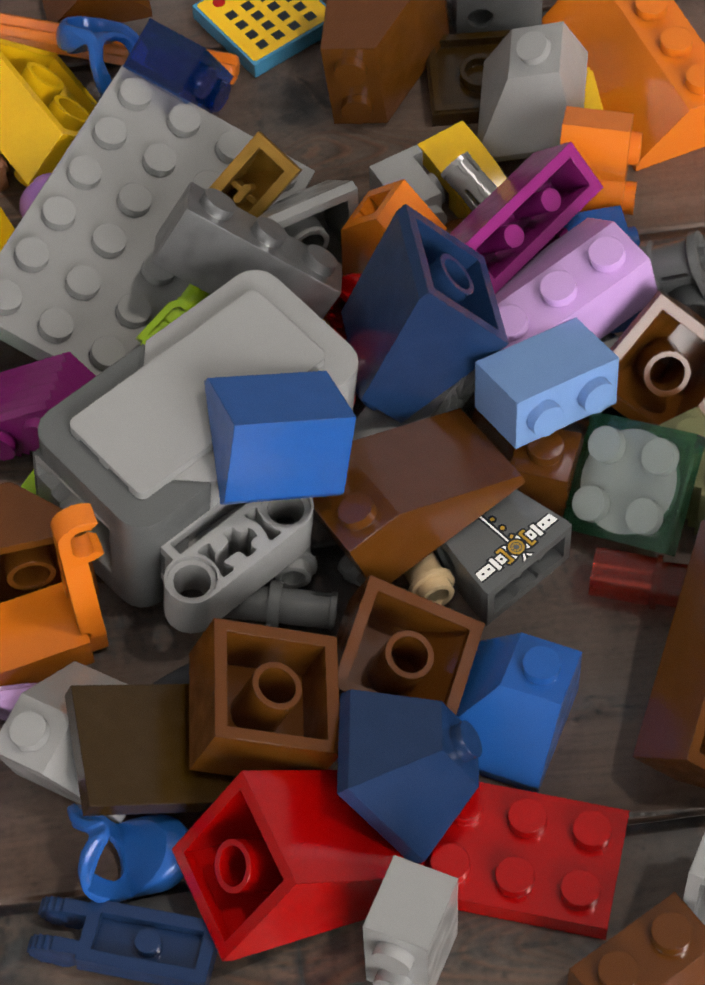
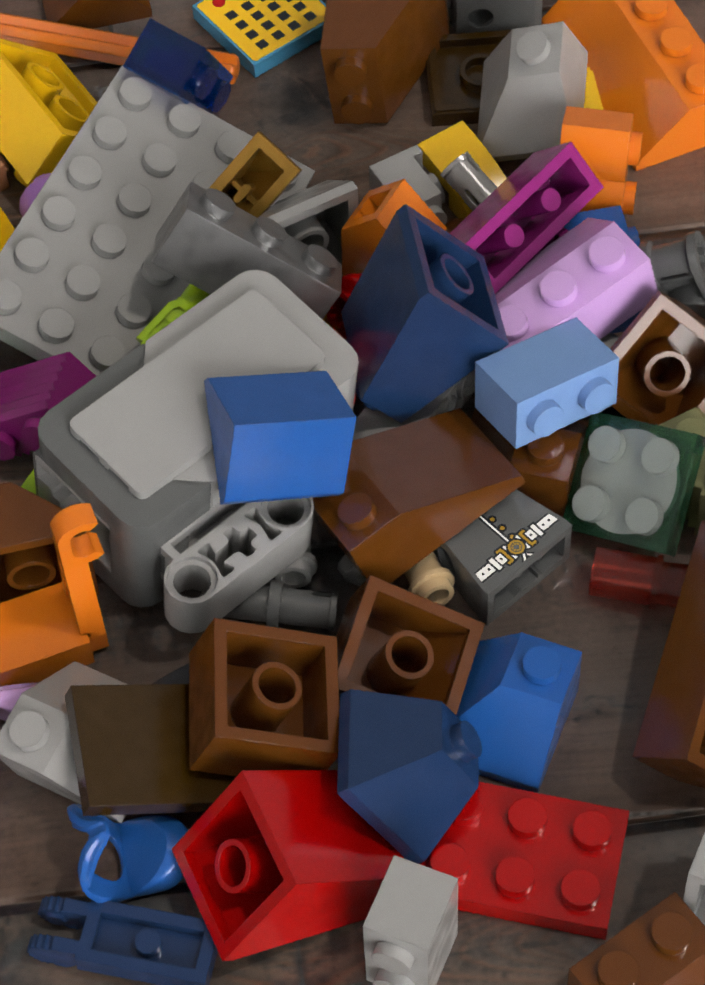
blue piece [56,16,156,100] -> none

